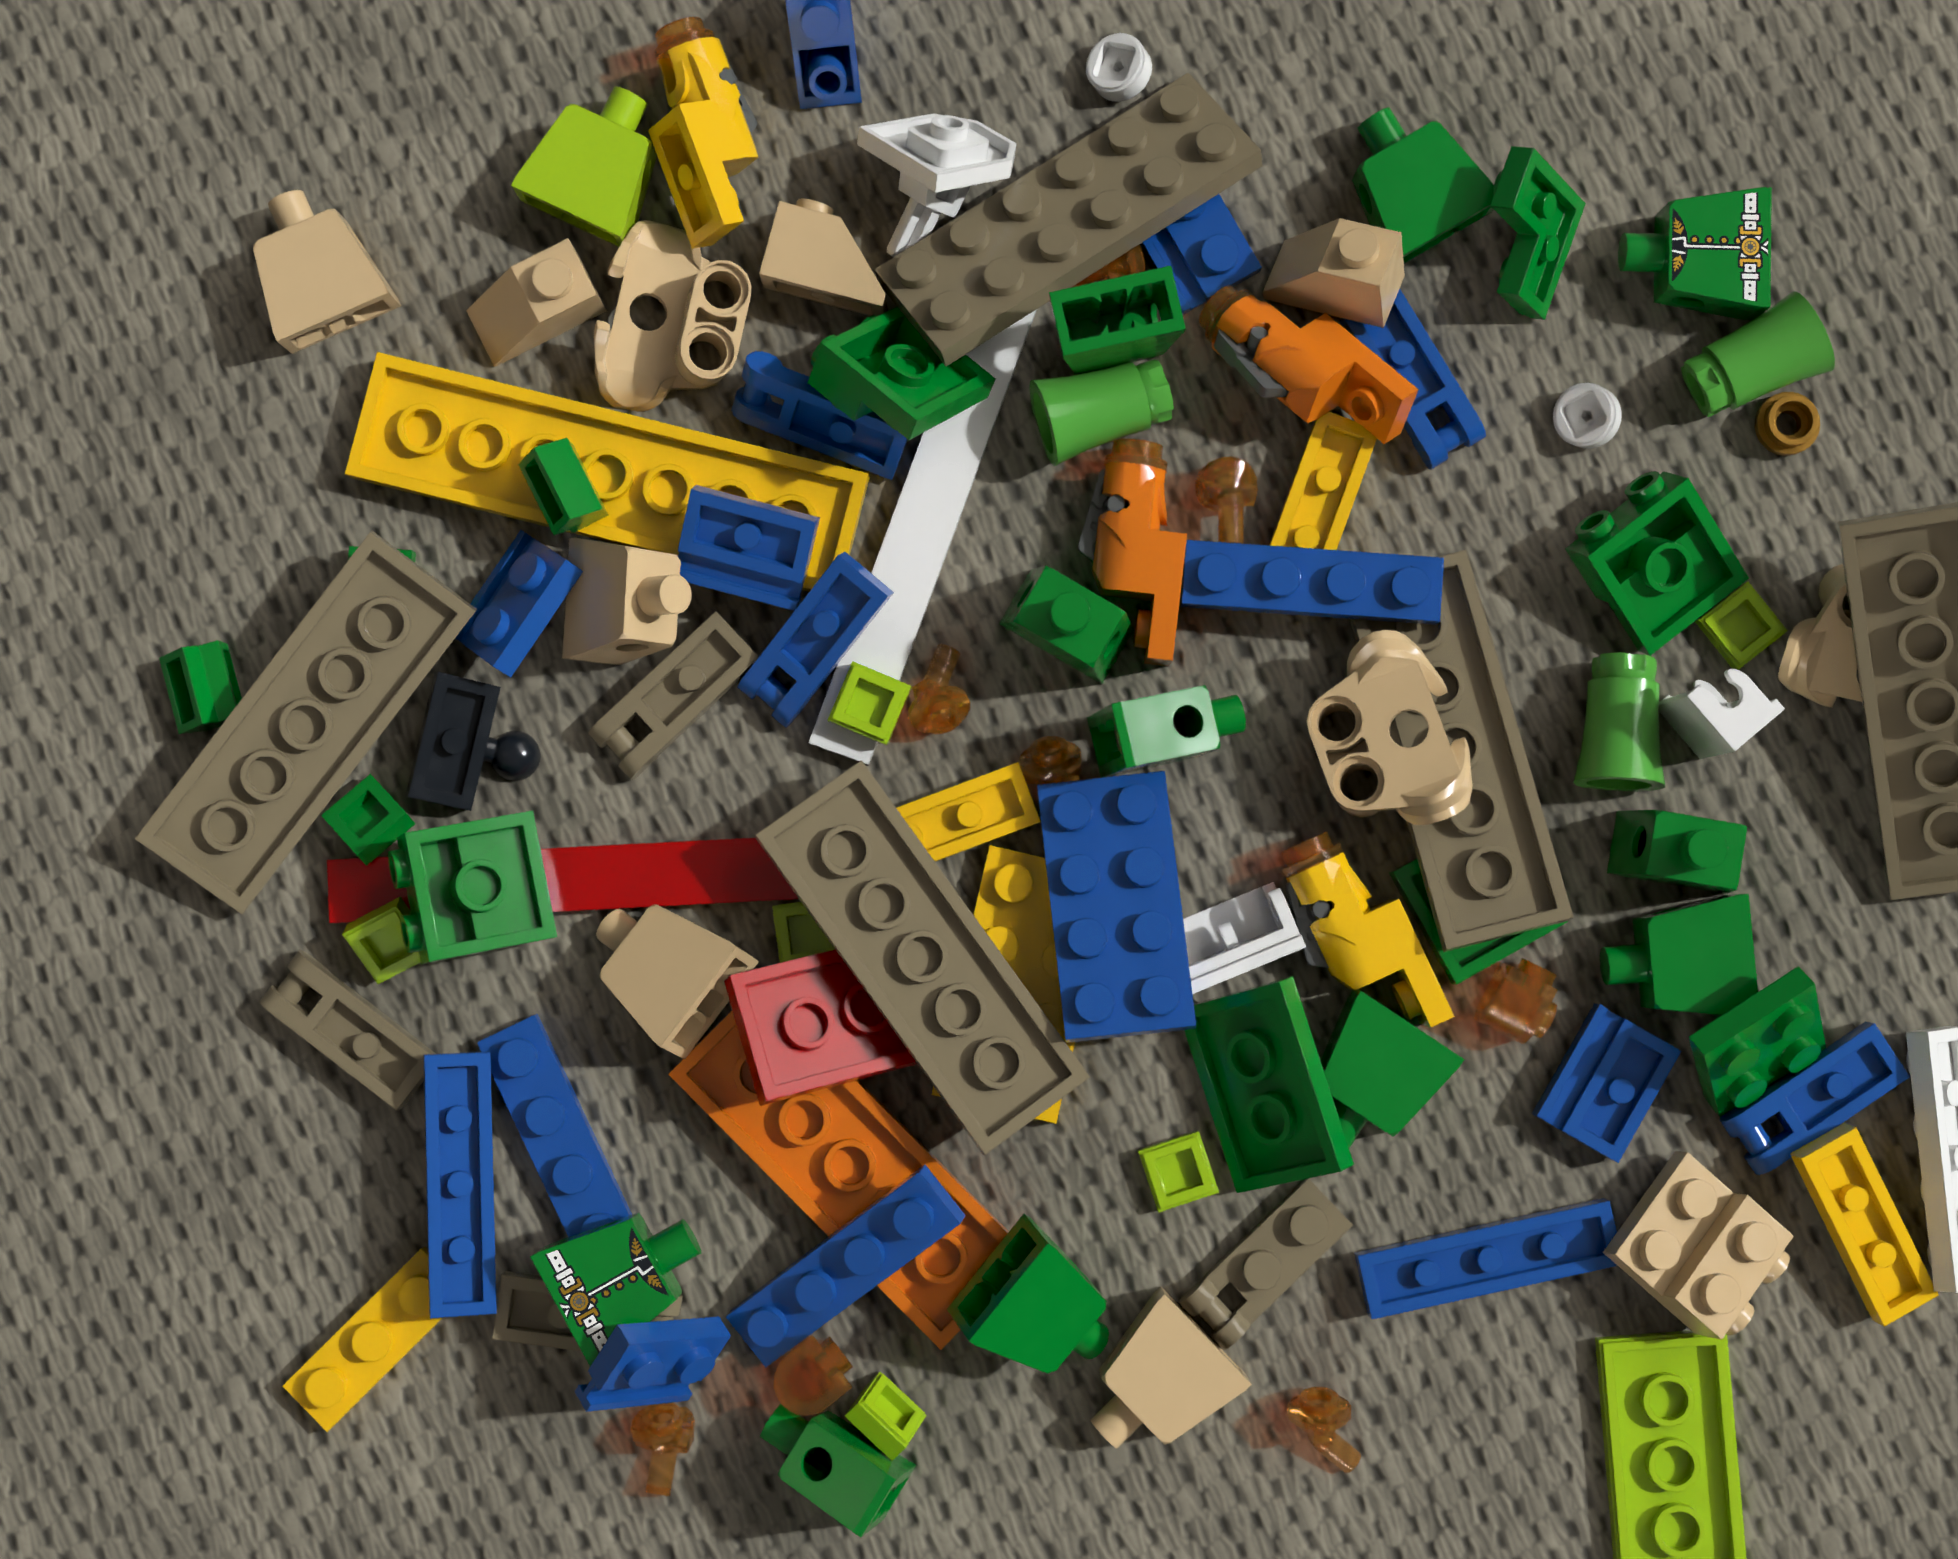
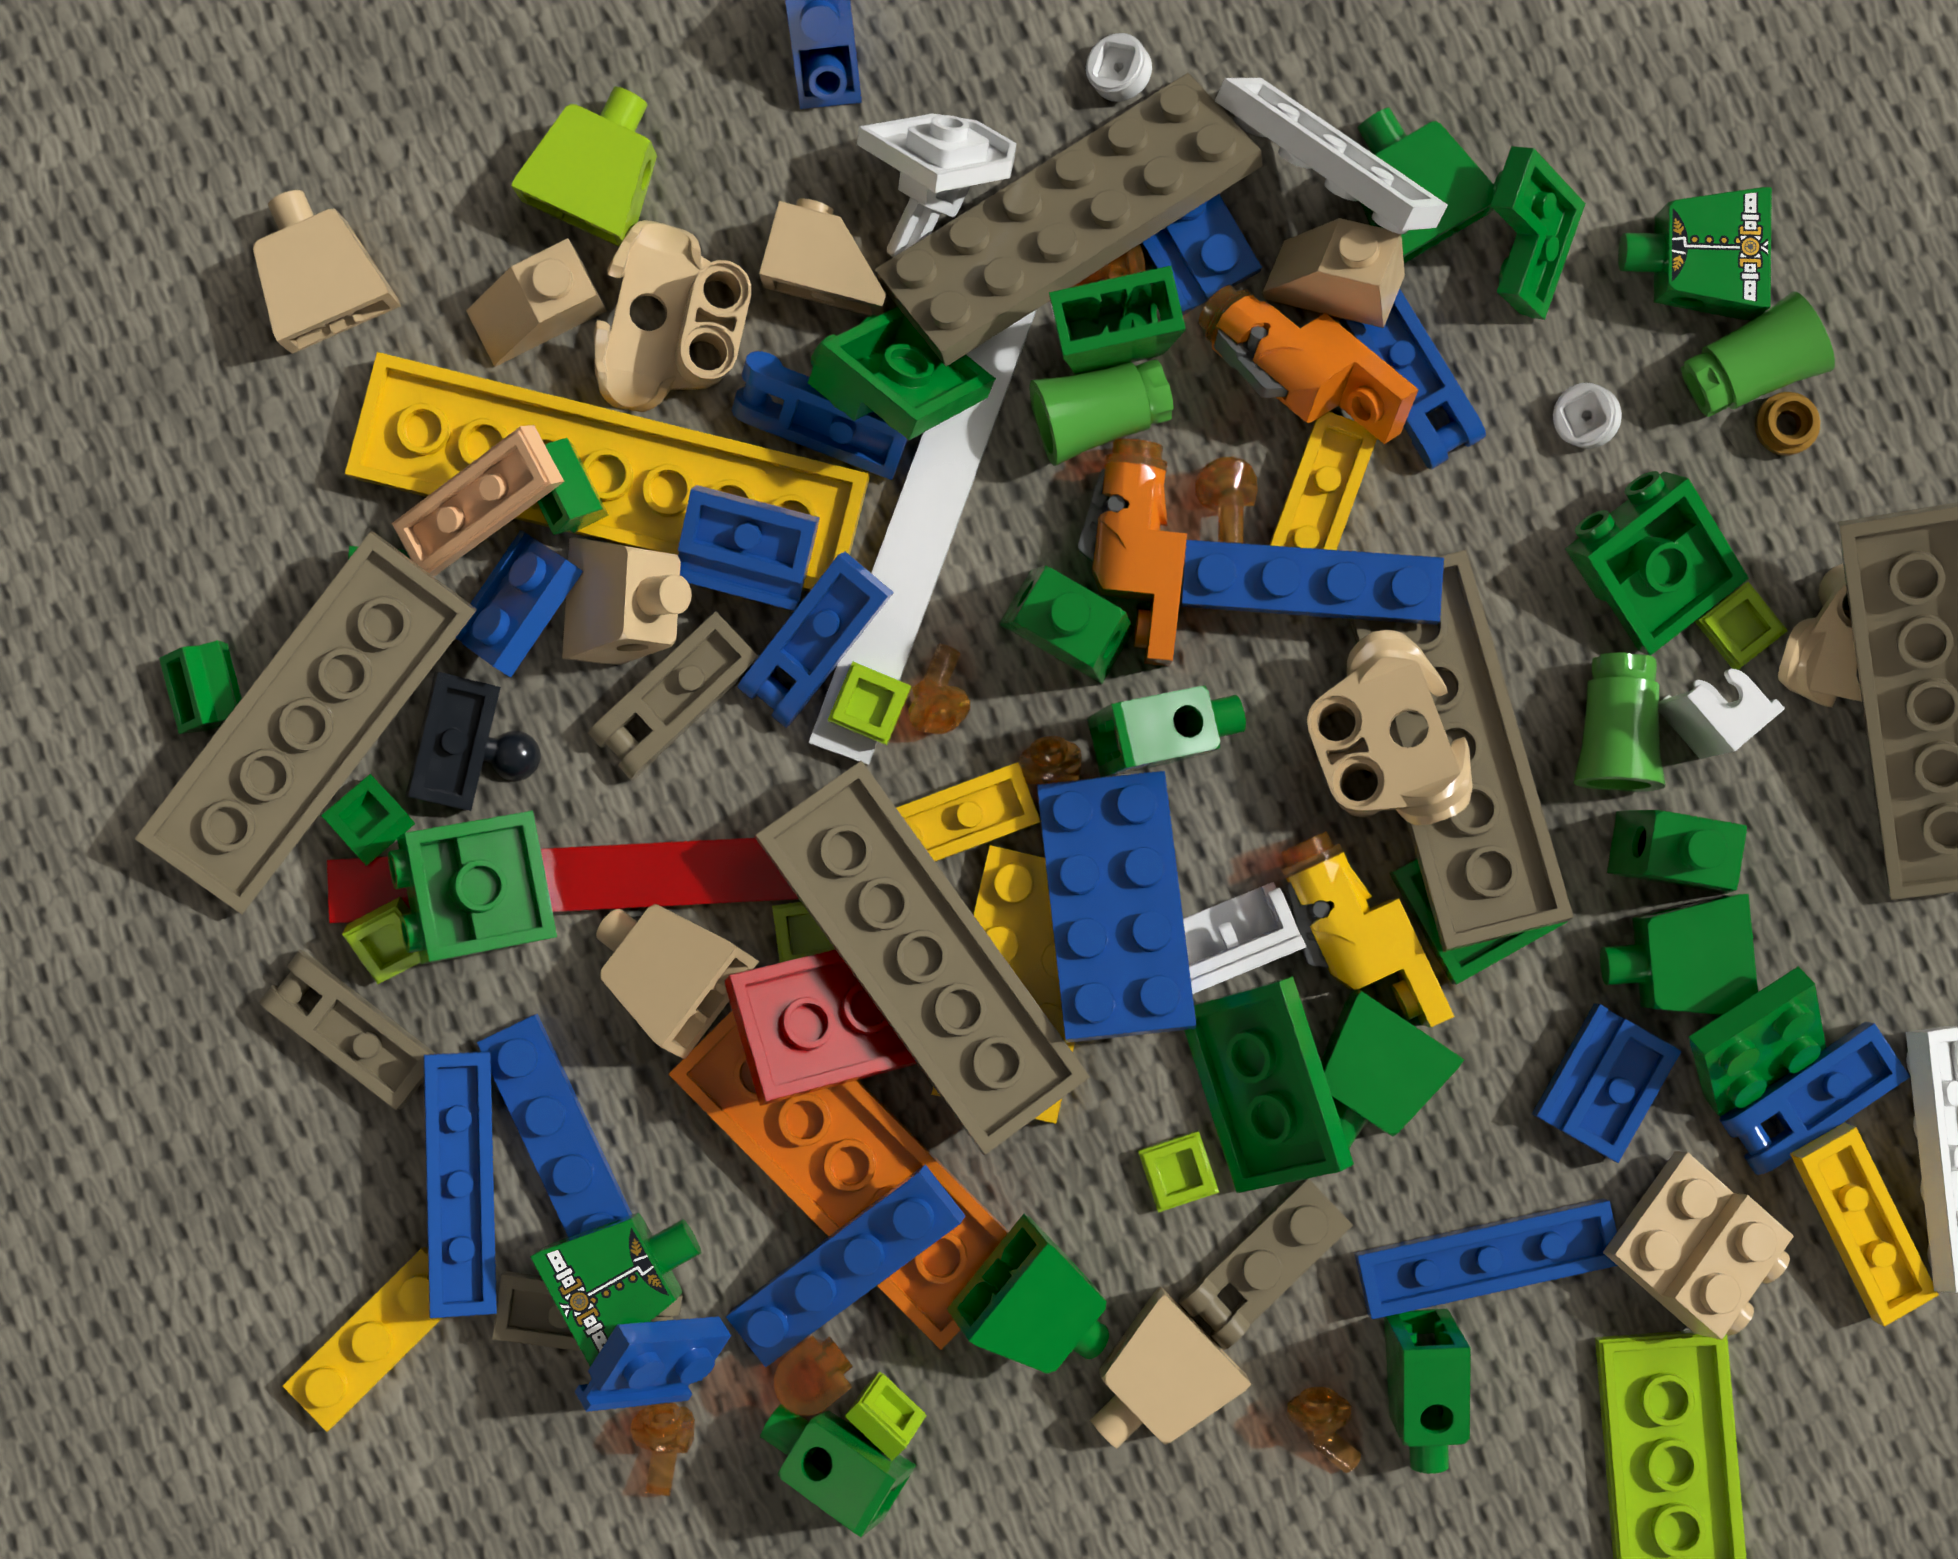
yellow plate [648,17,758,249] -> none
clear orange plate [1475,958,1558,1044] -> none
none -> light nougat tile [392,425,564,576]
none -> white plate [1215,78,1448,234]
none -> green torso [1384,1308,1471,1474]

